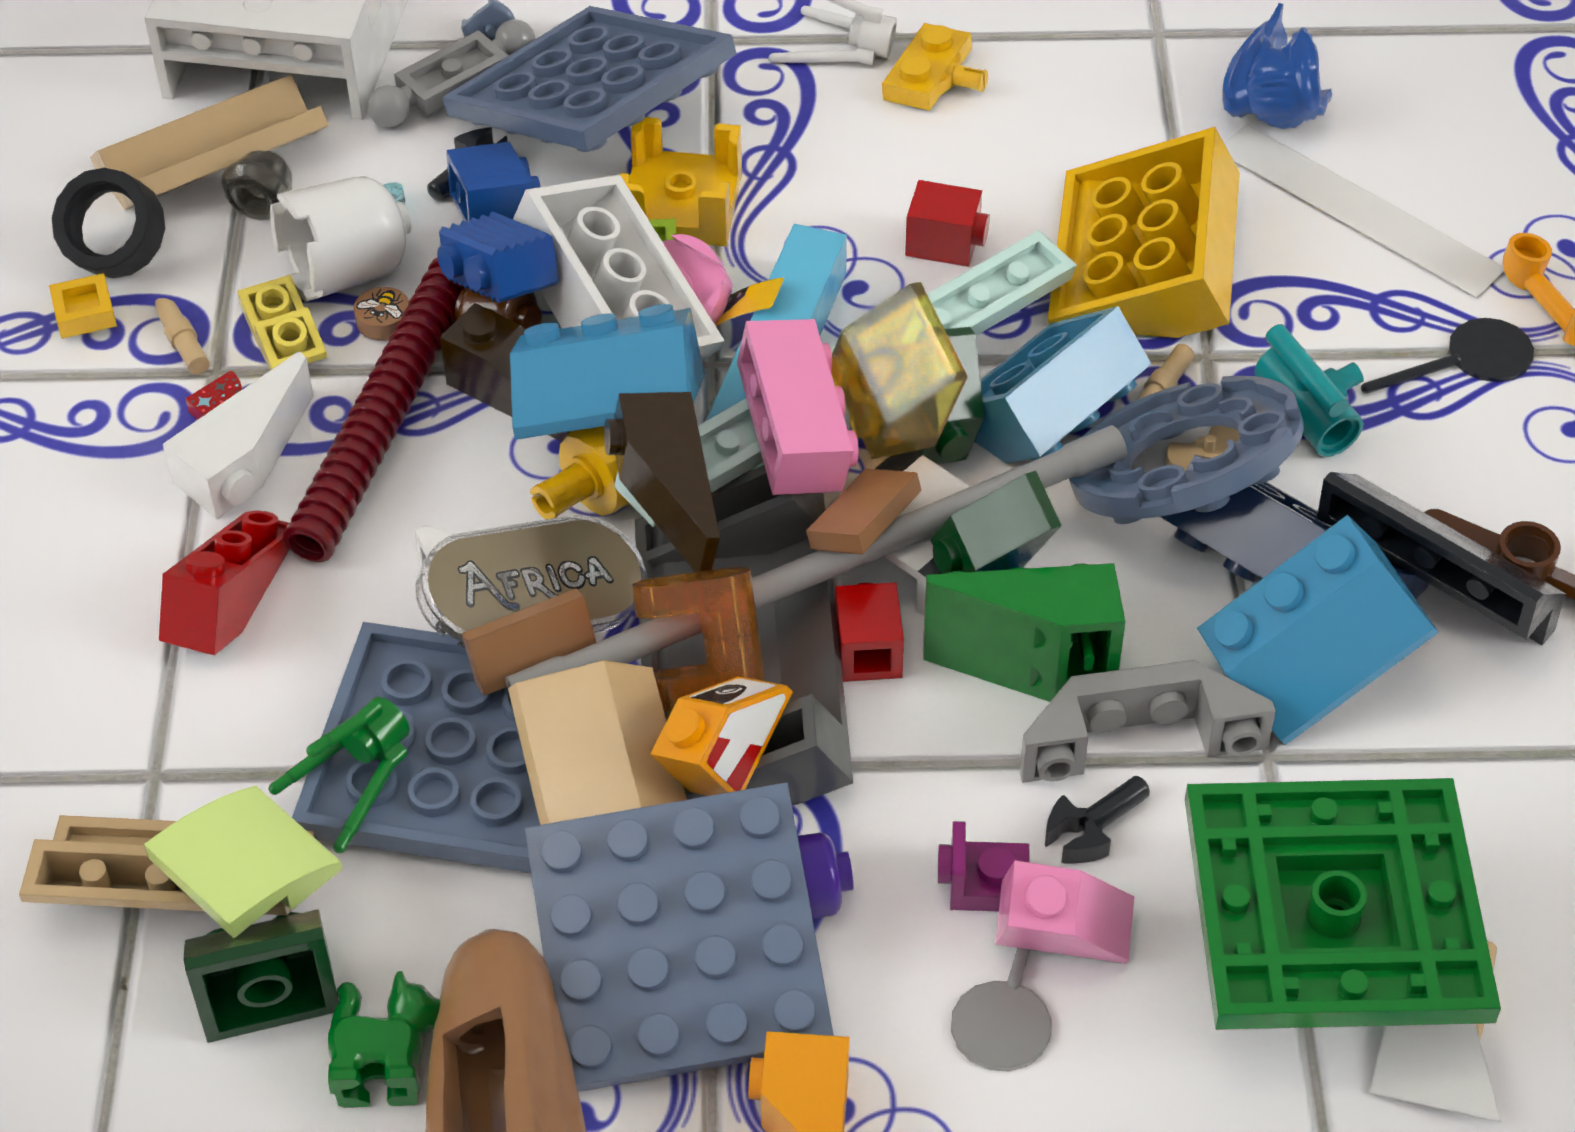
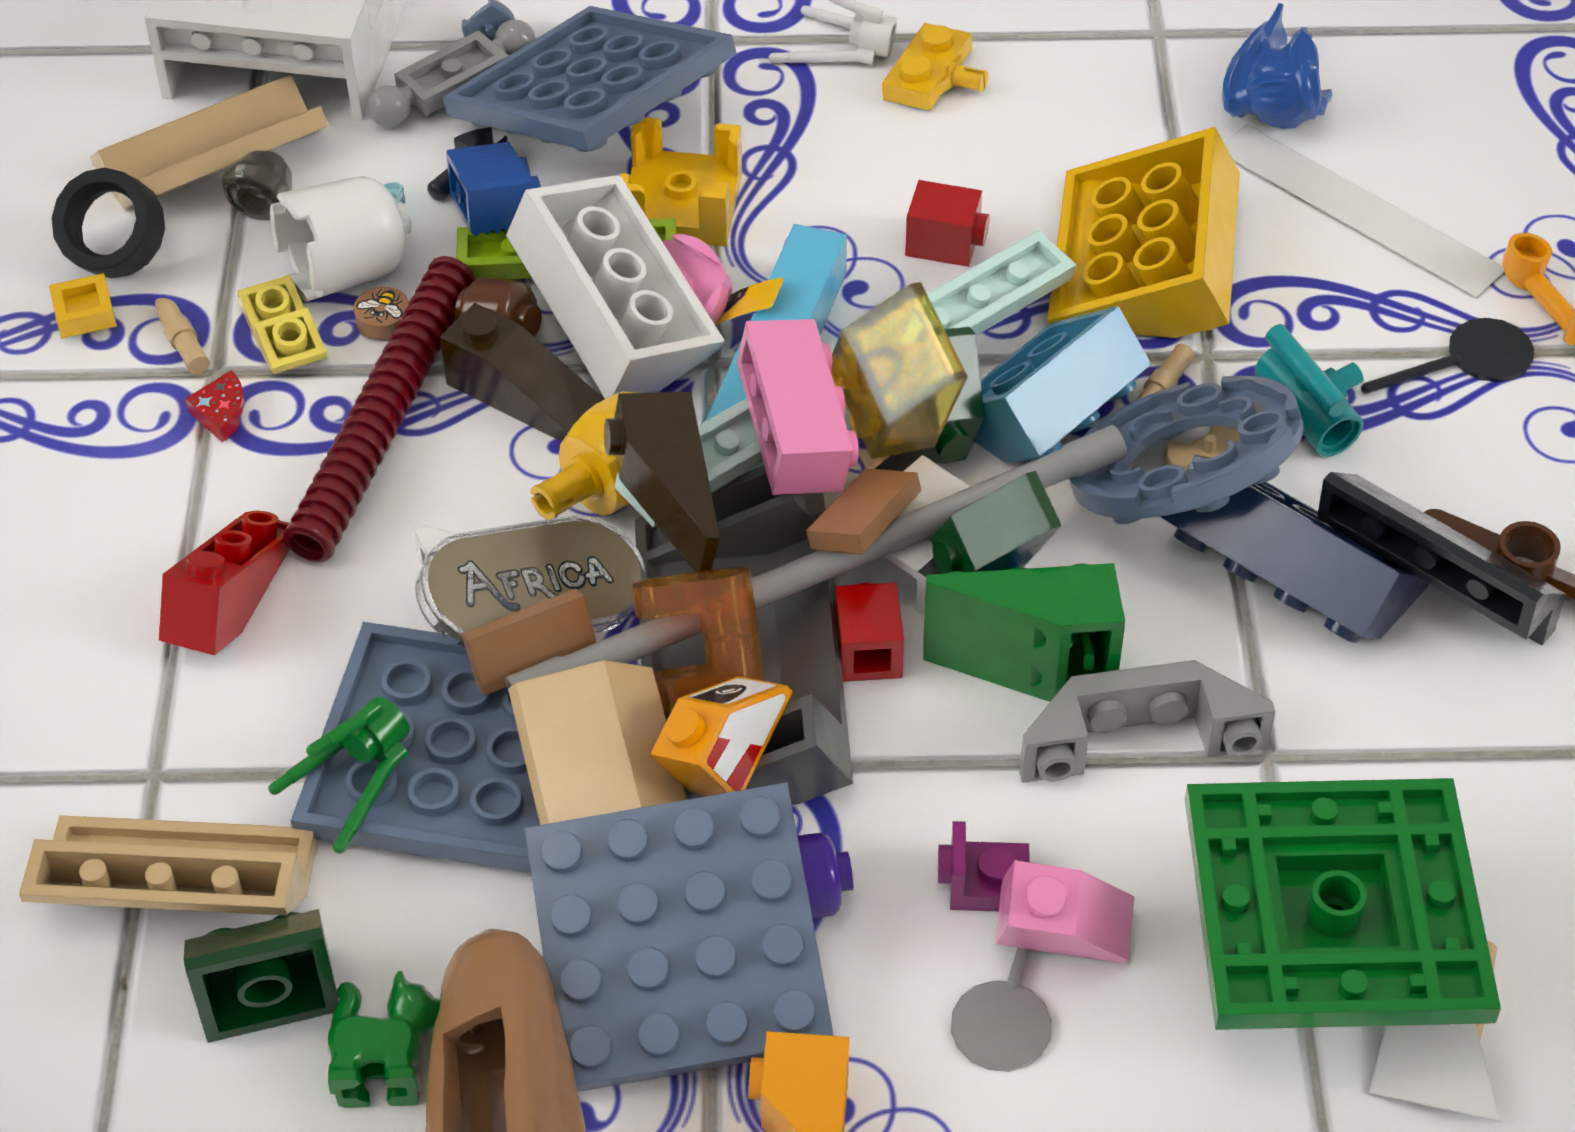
yellowish green slope [144,785,343,938] -> none
white slope [163,351,314,519] -> none
blue brick [437,211,559,303] -> none
dark azure slope [510,304,705,440] -> none
black bar [1044,776,1150,864] -> none
dark azure slope [1197,515,1439,745] -> none

